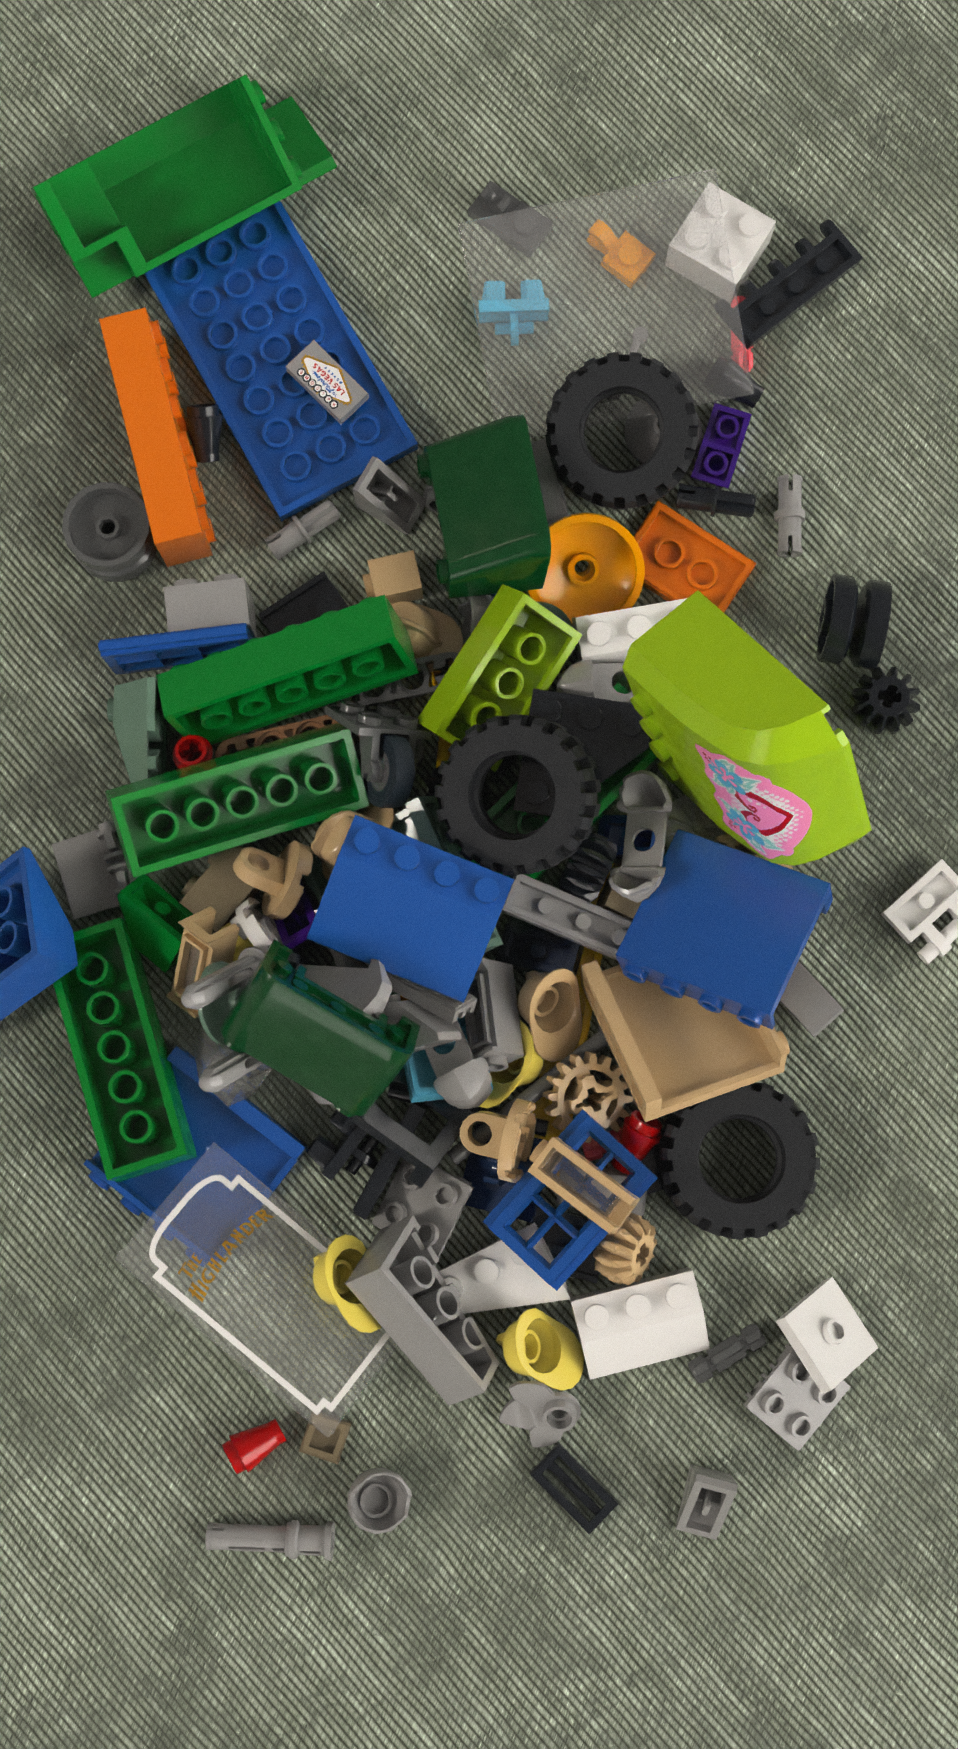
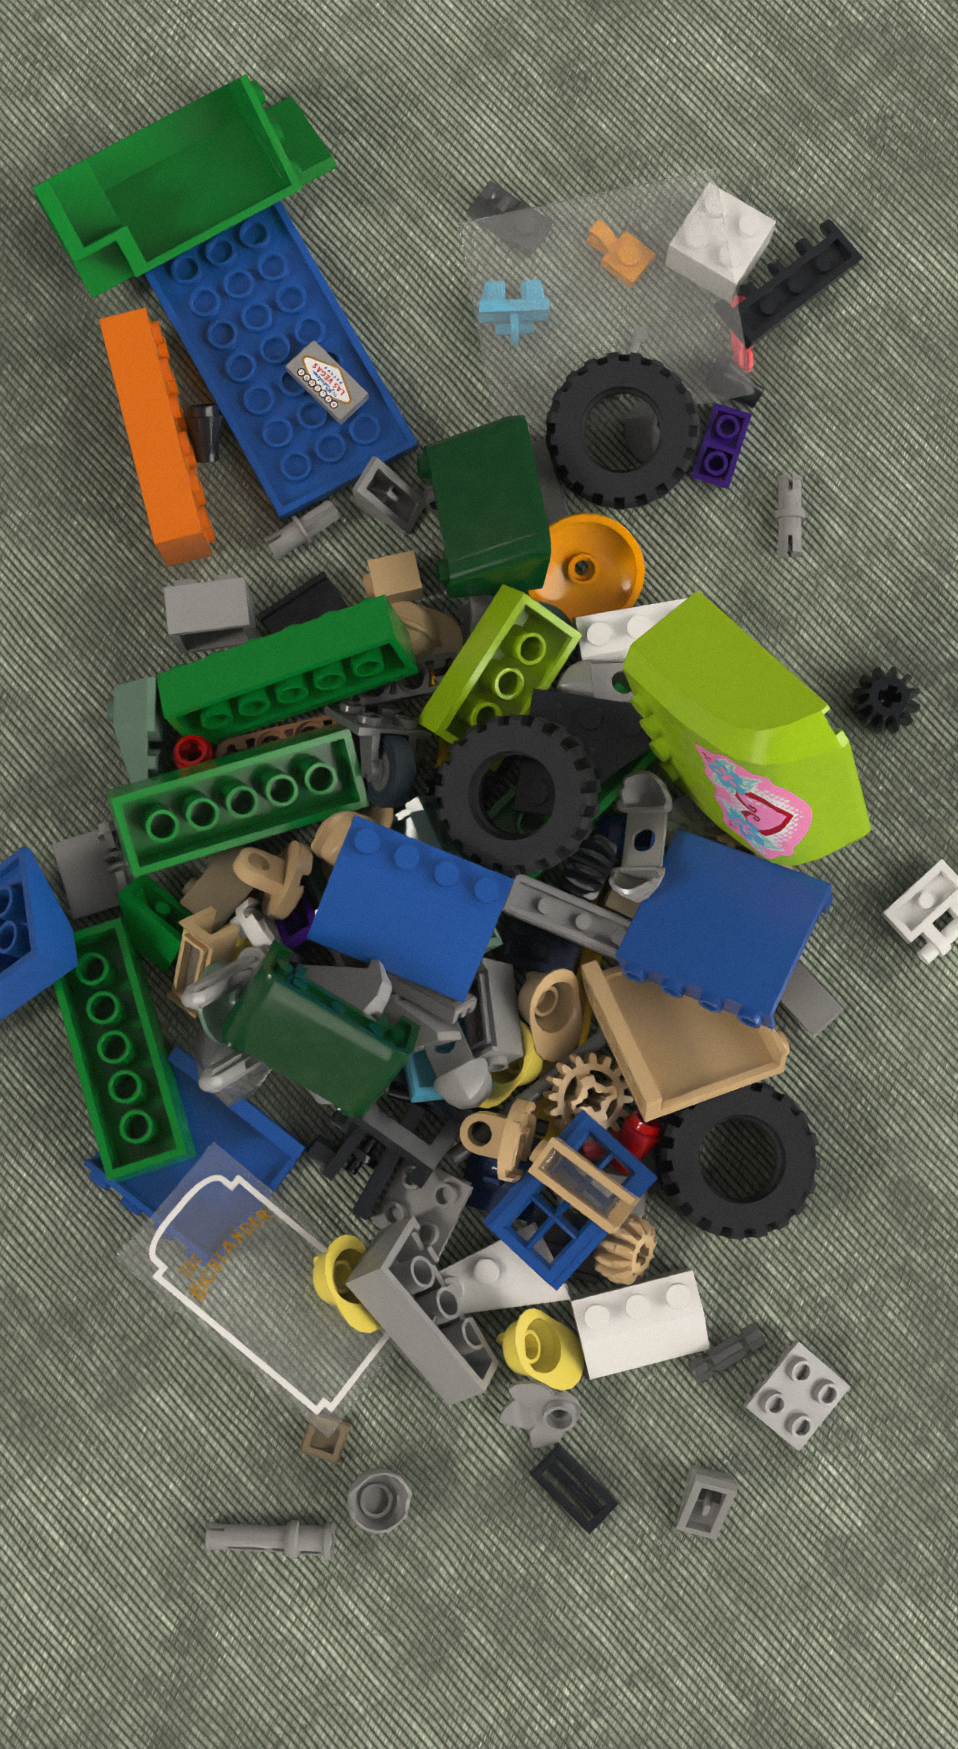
dark grey wheel [62,482,158,582] -> none
blue piece [98,623,253,675] -> none
red cone [222,1419,287,1475] -> none
orange tile [633,500,757,613] -> none
black axle [676,483,756,518] -> none
white plate [776,1277,878,1394] -> none
black wheel [817,574,892,670] -> none

